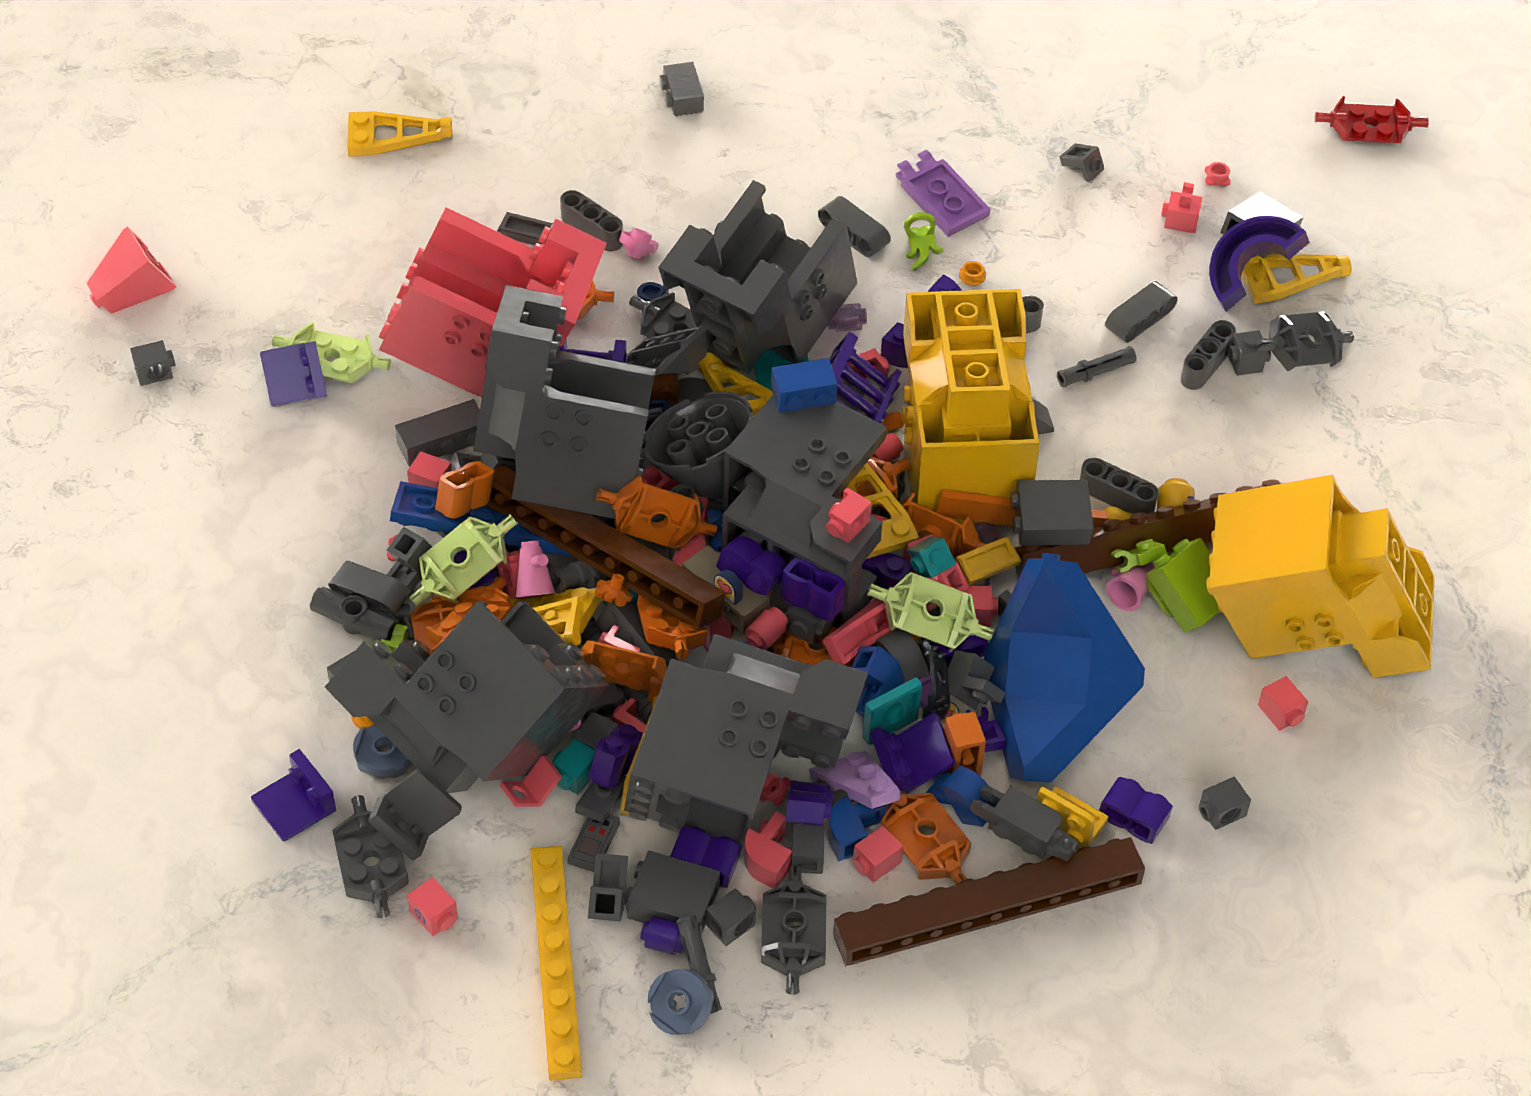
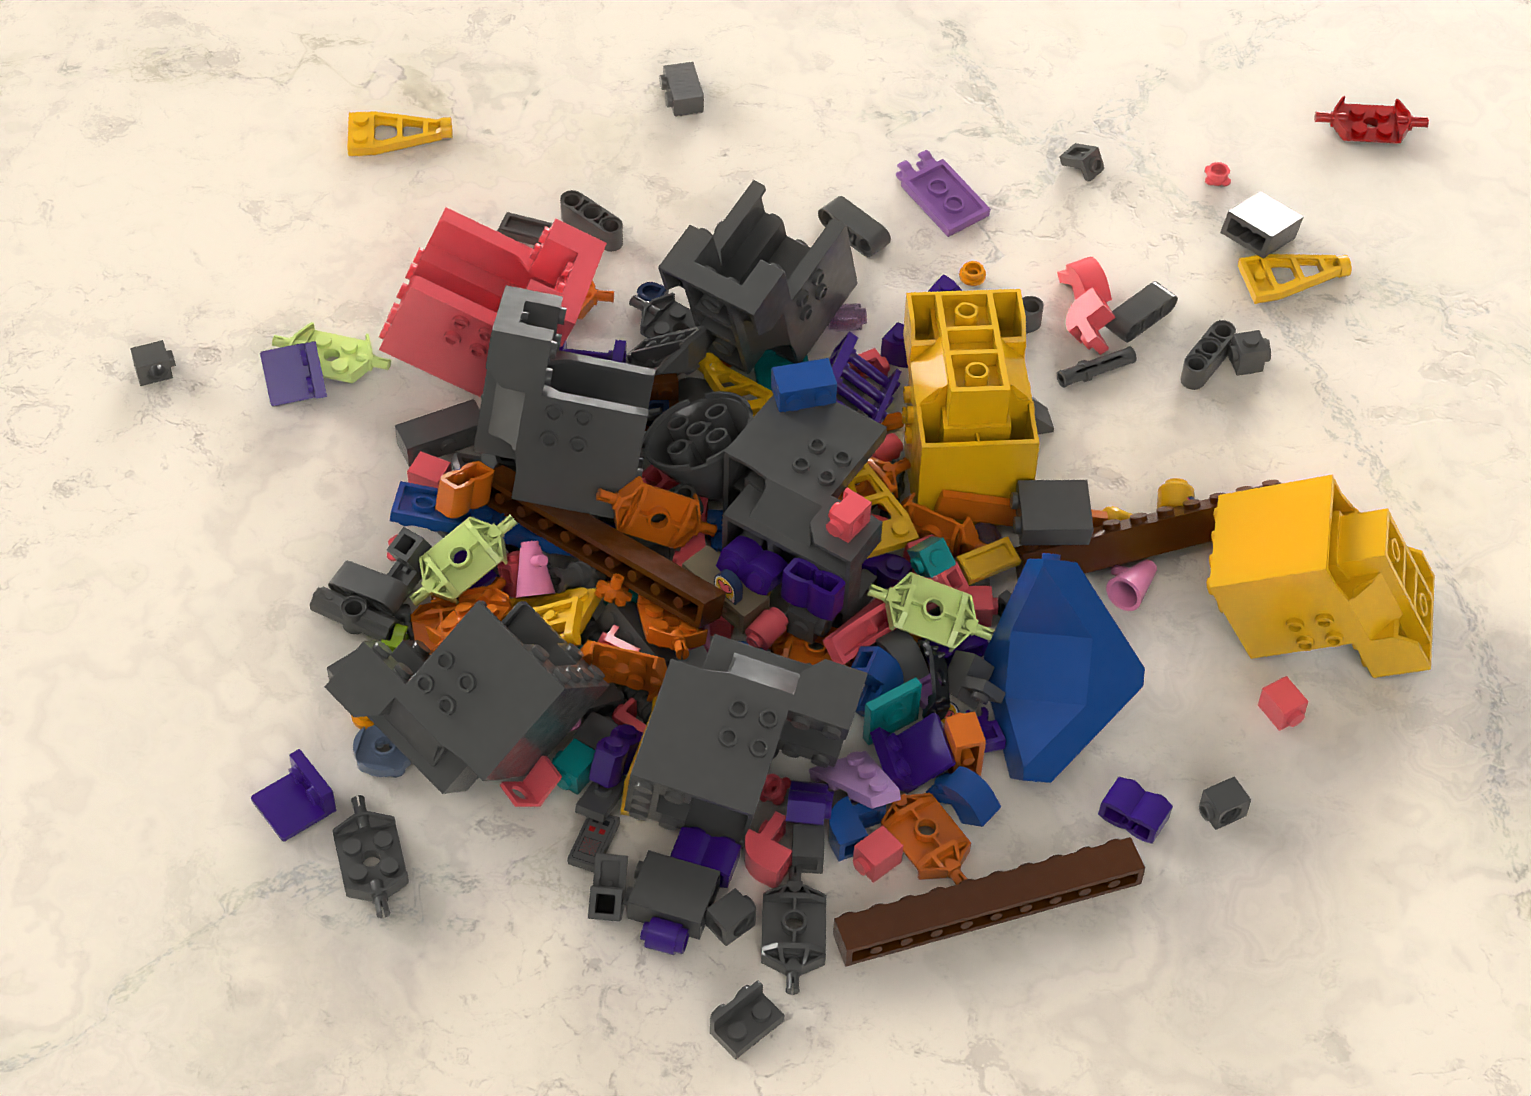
coral slope [86,226,176,314] -> none
dark grey bracket [368,769,462,861] -> none
coral brick [407,877,458,936] -> none
yellow plate [530,846,582,1081] -> none
bright pink plate [619,228,659,259] -> none
sand blue plate [648,969,714,1035] -> none
dark grey pin [676,915,722,1014] -> none
lime piece [904,212,943,271] -> none
dark grey hinge [970,785,1078,861] -> none
yellow bracket [1037,786,1109,847] -> none
dark grey beam [1080,458,1158,514] -> none
lime plate [1111,539,1167,573] -> none
lime brick [1146,538,1220,633] -> none
coral brick [1161,182,1203,234] -> none
dark purple brick [1209,216,1310,312] -> none
dark grey plate [1256,311,1354,371] -> none
none -> dark grey bracket [710,980,785,1060]
none -> coral brick [1057,256,1112,302]
none -> coral brick [1066,287,1116,355]

